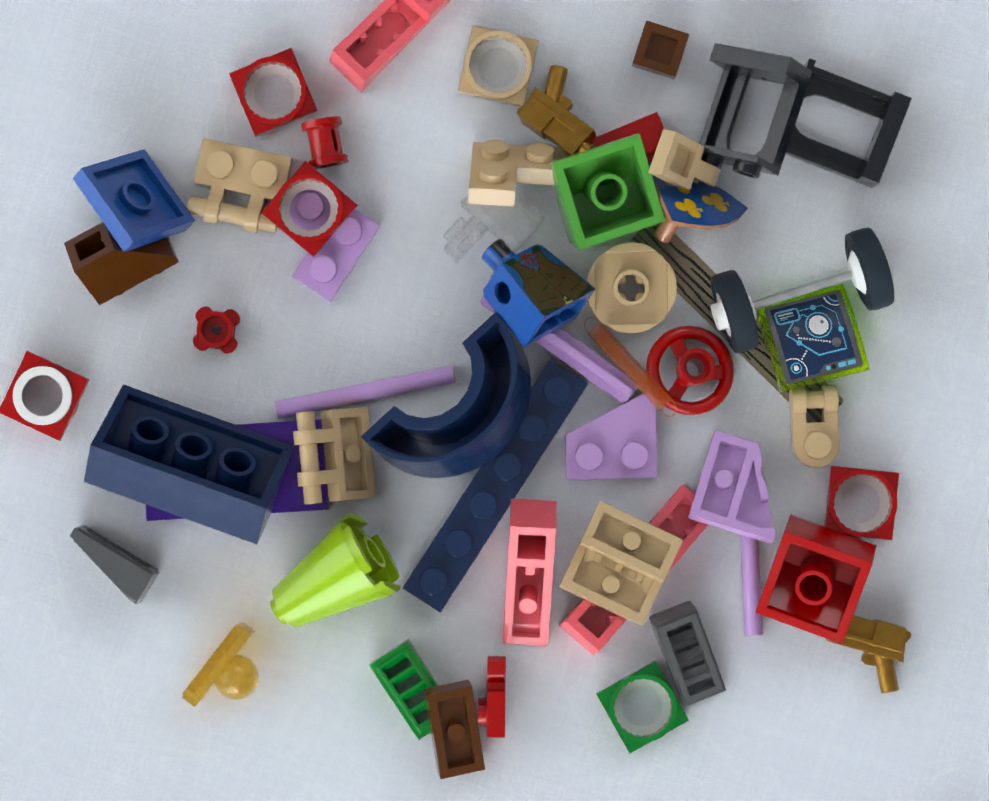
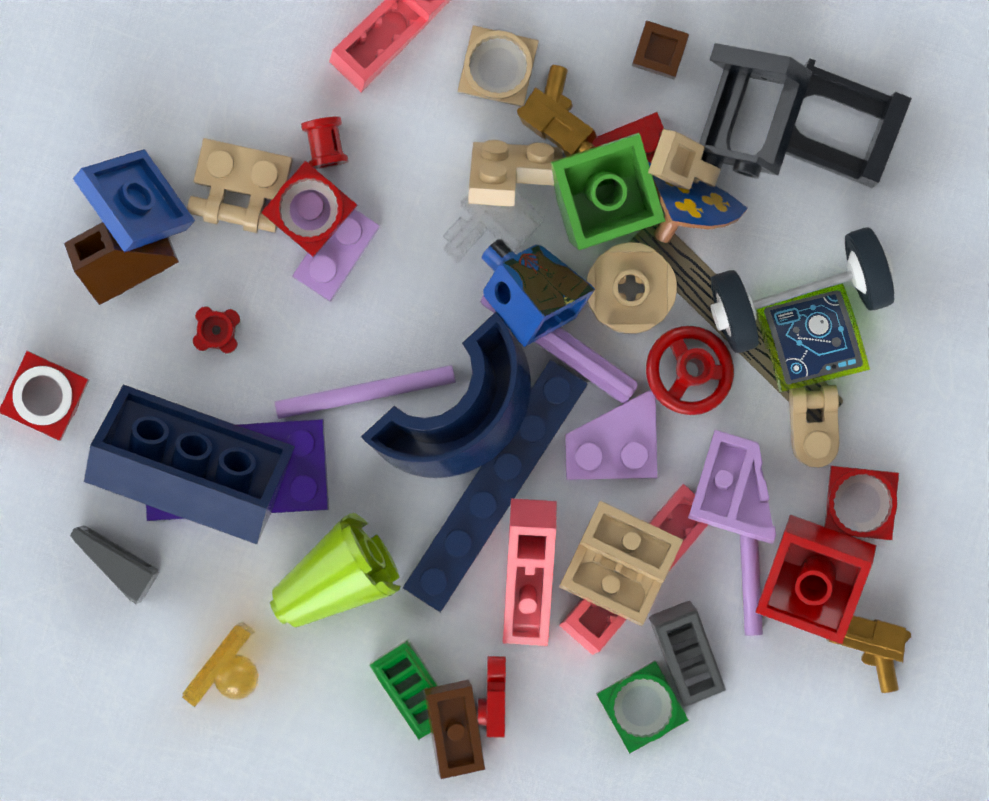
red piece [229,48,318,137] -> none
tan plate [293,407,376,505] -> none
orange piece [584,317,677,417] -> none

